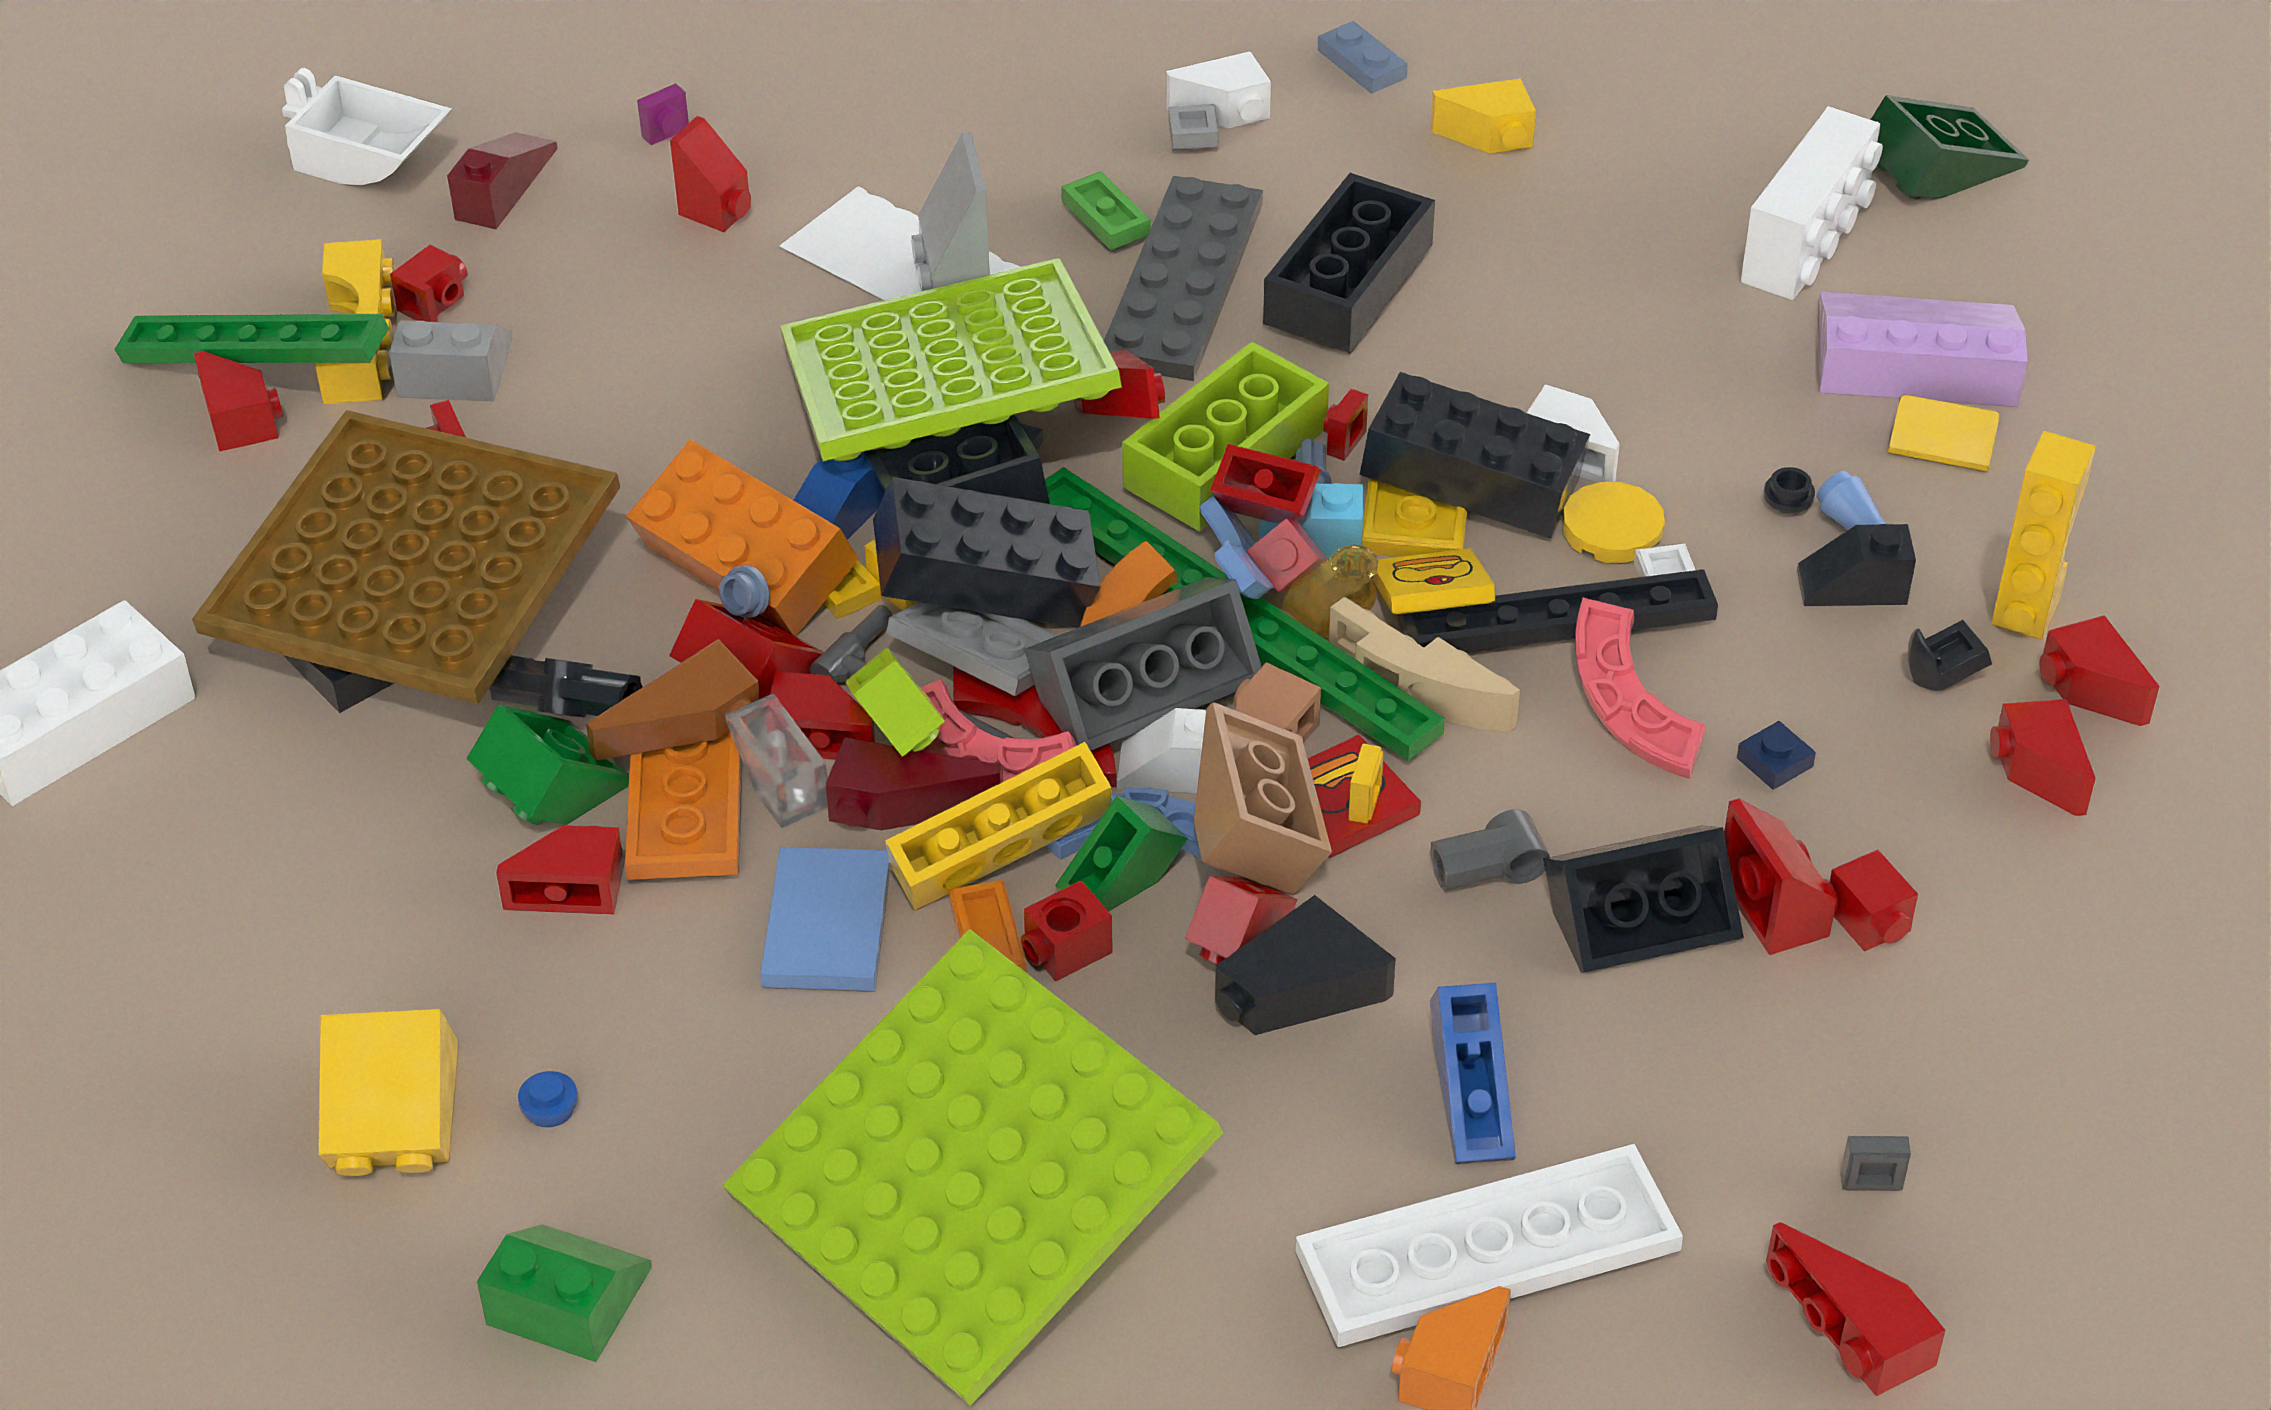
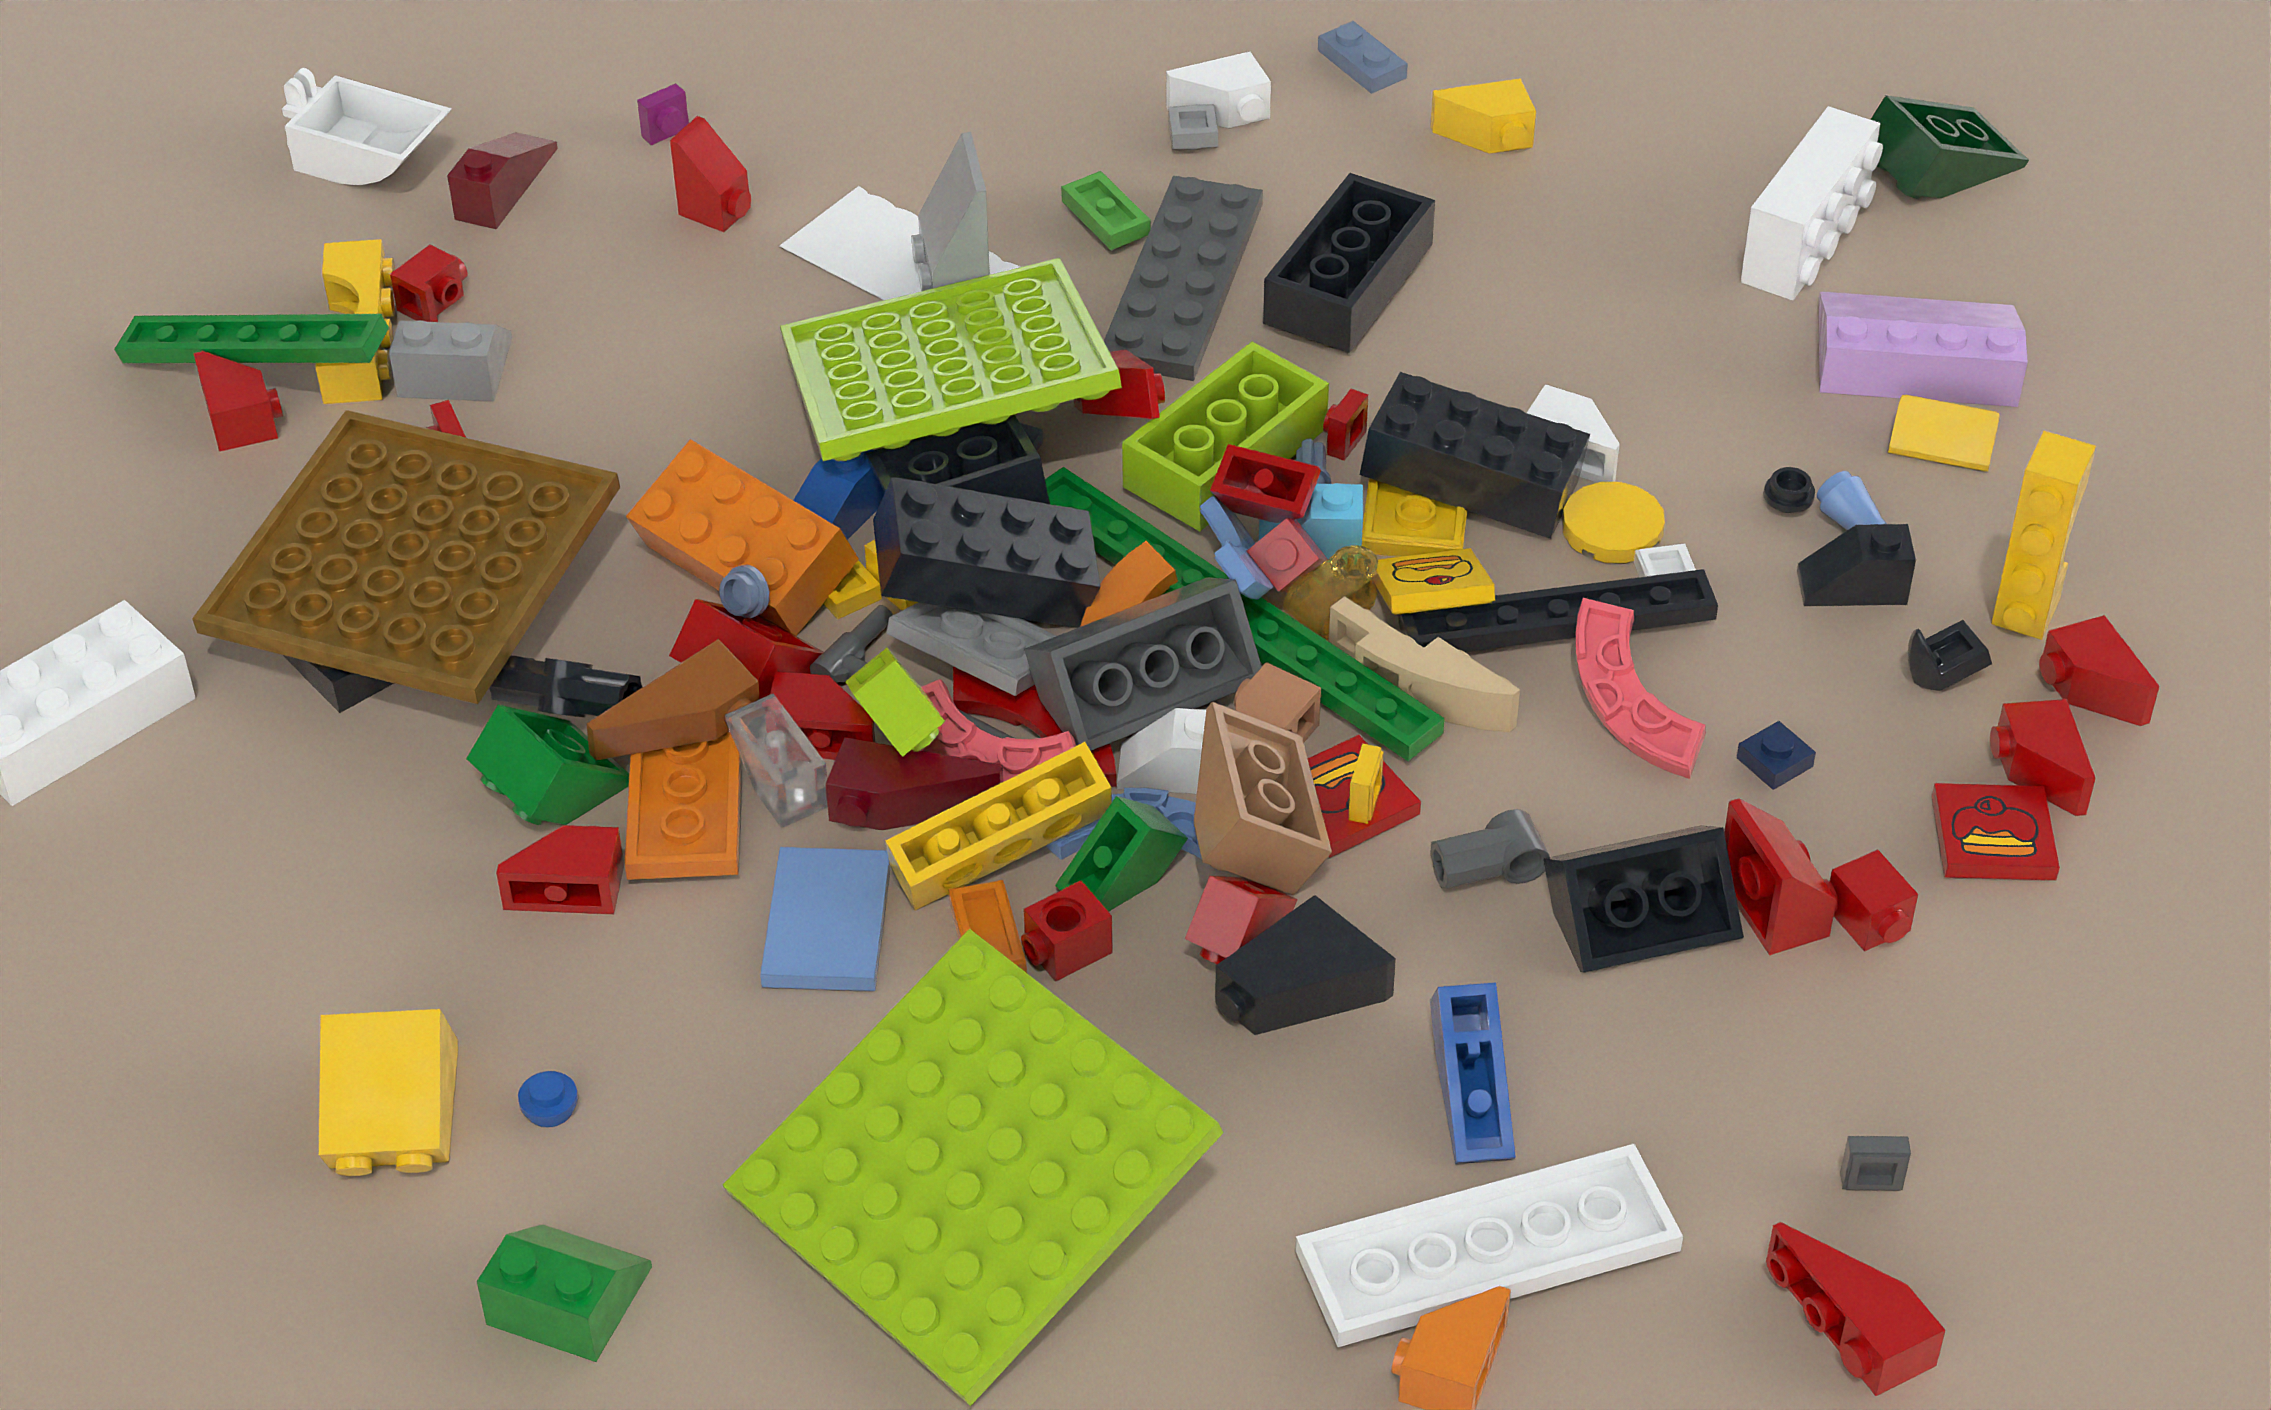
none -> red tile [1932,783,2060,881]

